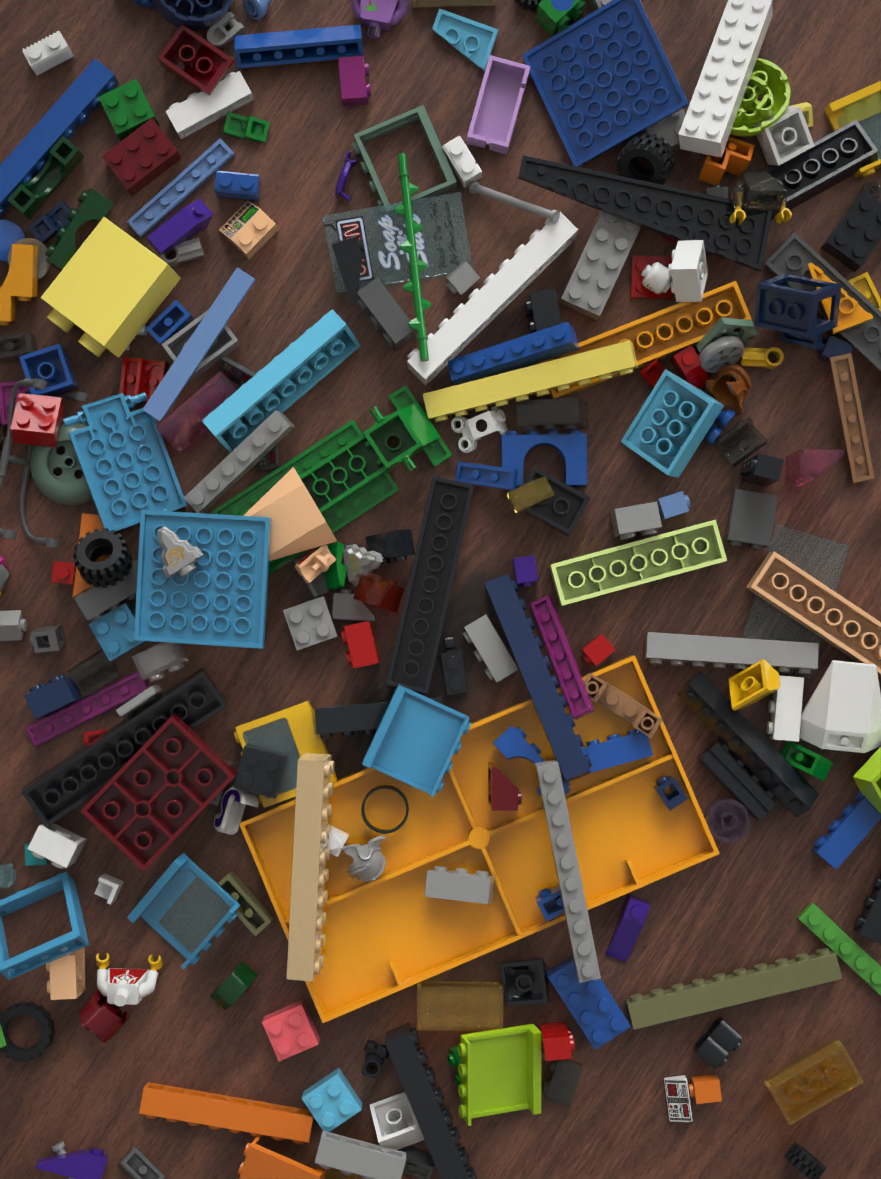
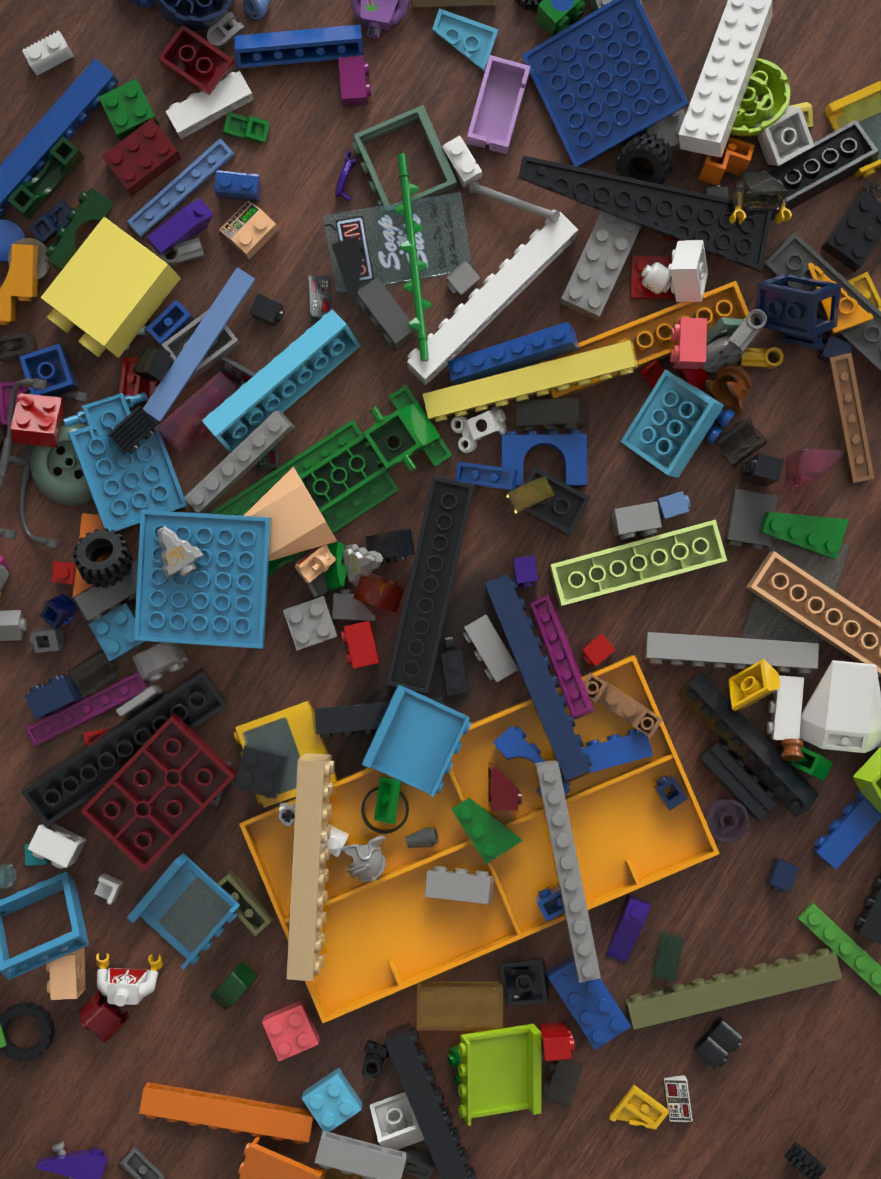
white animal [214,786,259,835] -> none
black brick [524,289,561,334] -> none
orange brick [688,1074,722,1104] -> none
clear yellow brick [763,1038,864,1125] -> none
none -> clear blue brick [39,594,77,630]
none -> black brick [106,406,157,455]
none -> black brick [132,347,174,382]
none -> black brick [250,293,285,327]
none -> light grey piece [278,803,296,826]
none -> slope [308,275,332,319]
none -> green plate [374,777,401,824]
none -> dark grey cone [406,826,439,848]
none -> green wing [451,797,523,864]
none -> yellow wing [609,1085,669,1129]
none -> clear green brick [651,930,684,981]
none -> coral brick [670,318,707,369]
none -> light grey piece [727,309,767,353]
none -> green wing [759,512,849,559]
none -> dark blue brick [766,858,799,893]
none -> dark orange wheel [781,739,803,761]

